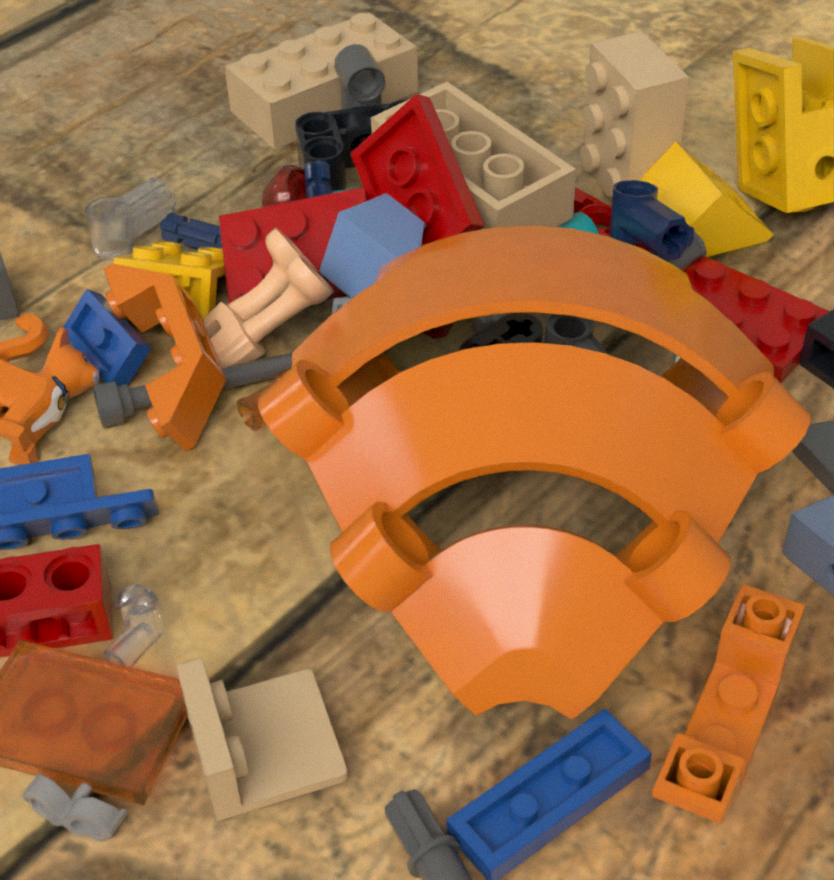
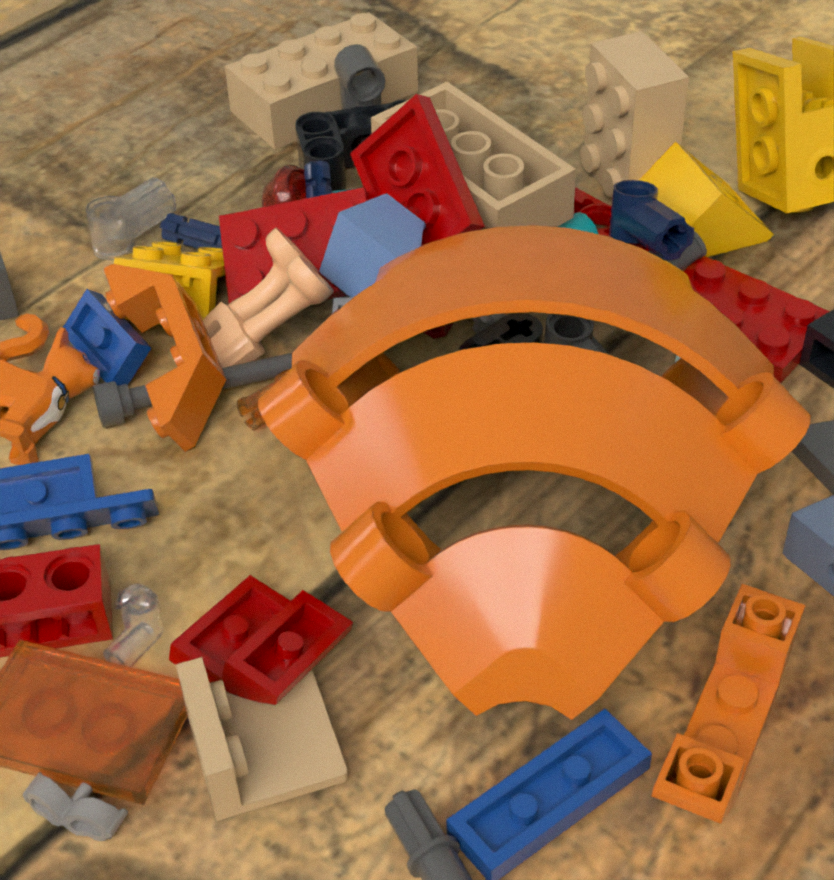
none -> red slope [168,575,353,705]

